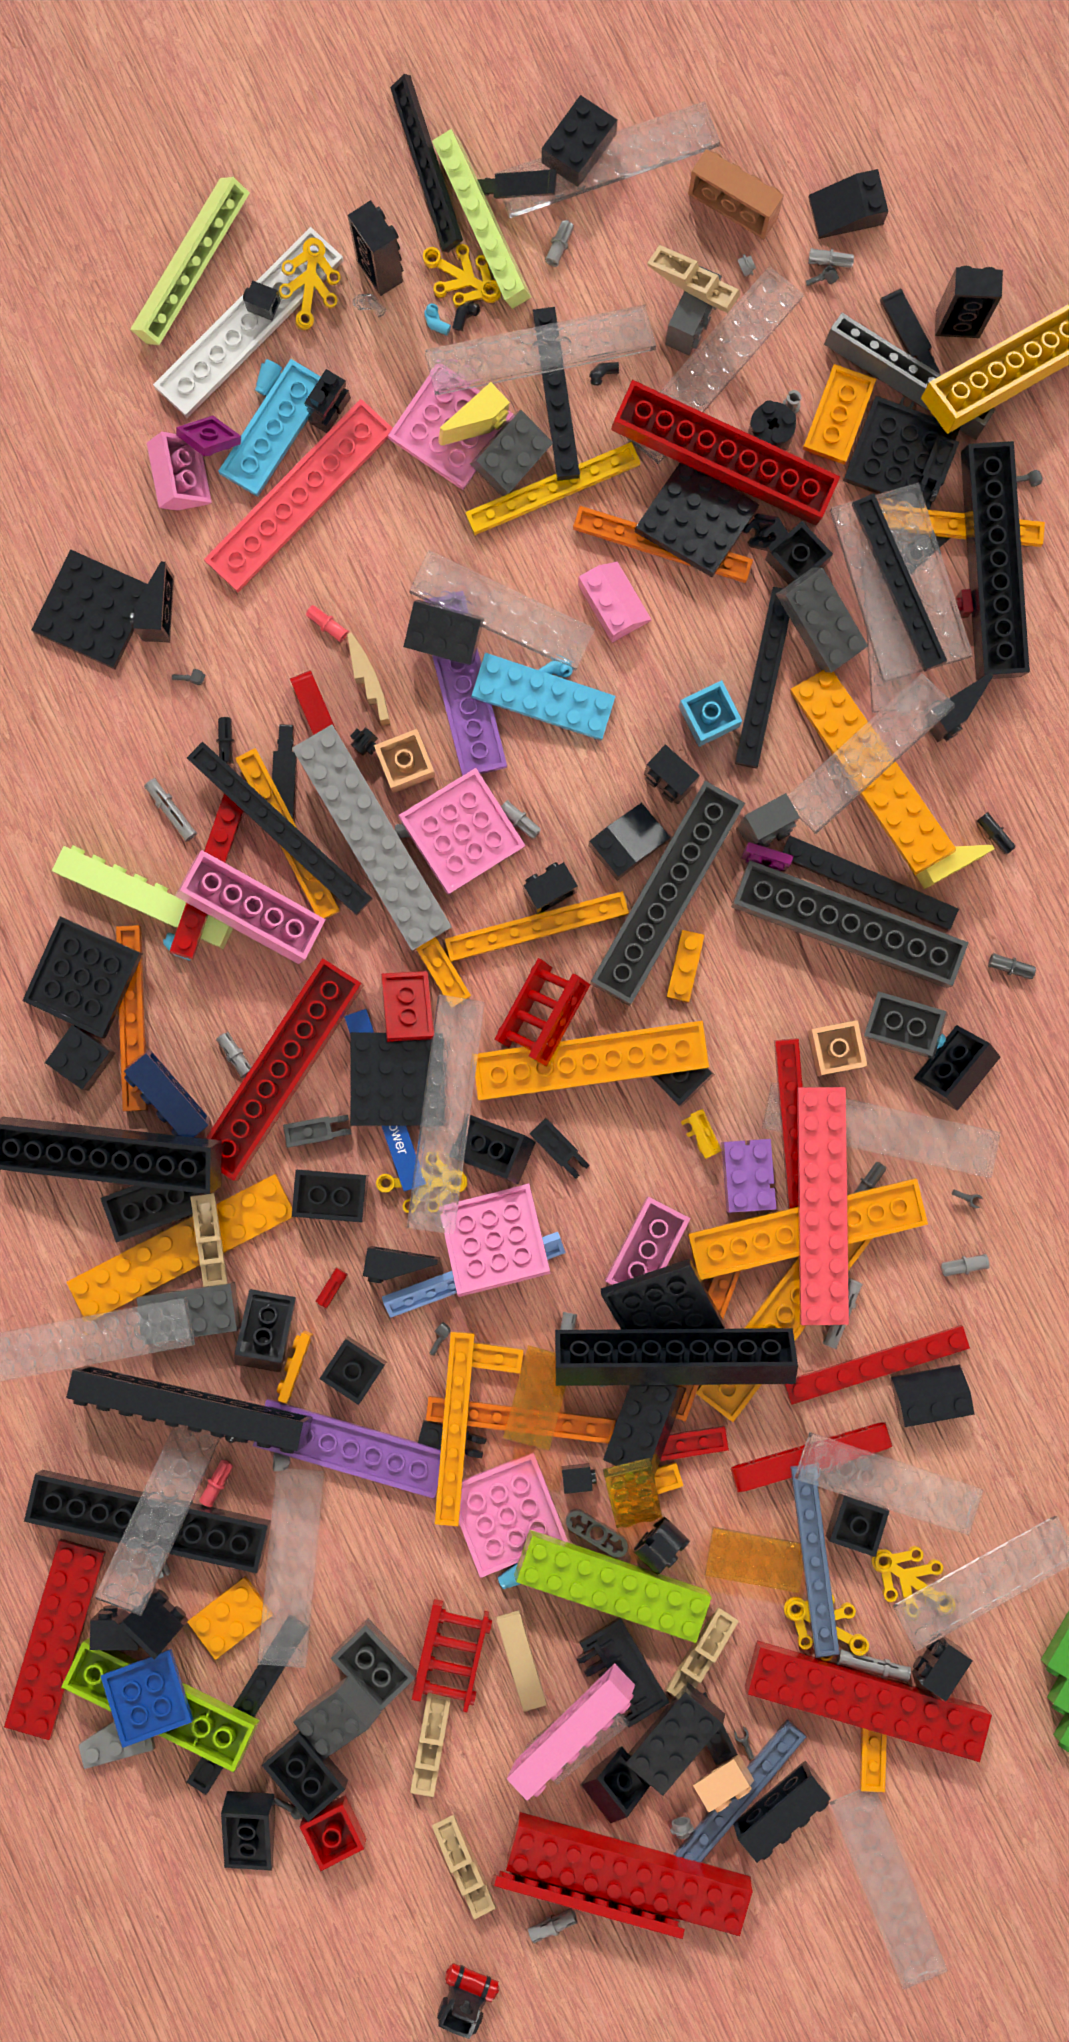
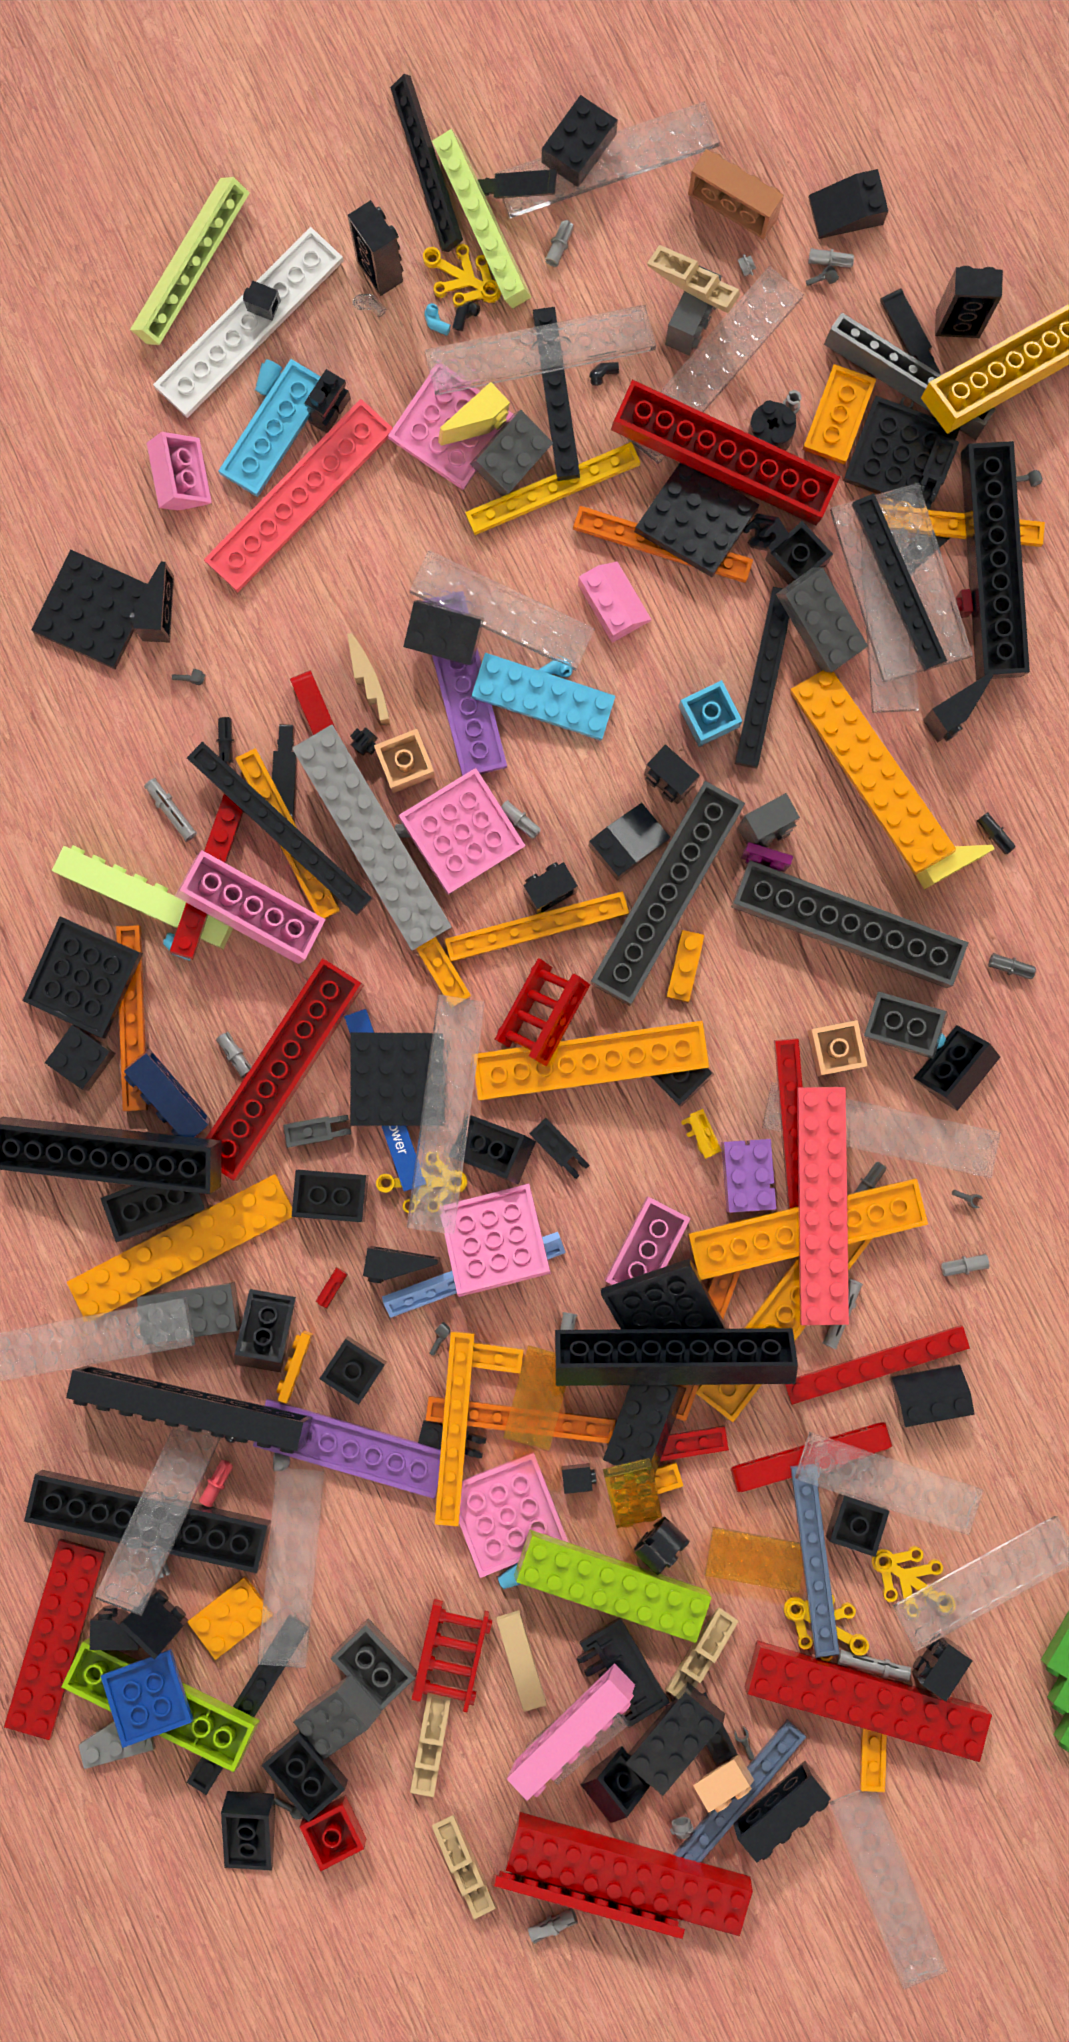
magenta plate [176,415,241,457] -> none
tan slope [190,1193,227,1287] -> none
yellow plant [278,238,341,331] -> none
coral axle [306,605,349,643] -> none
plate [381,971,434,1042] -> none
black piece [437,1963,499,2039] -> none
dark grey beam [566,1509,628,1558] -> none
black plate [782,835,959,931] -> none
clear plate [788,673,955,834] -> none

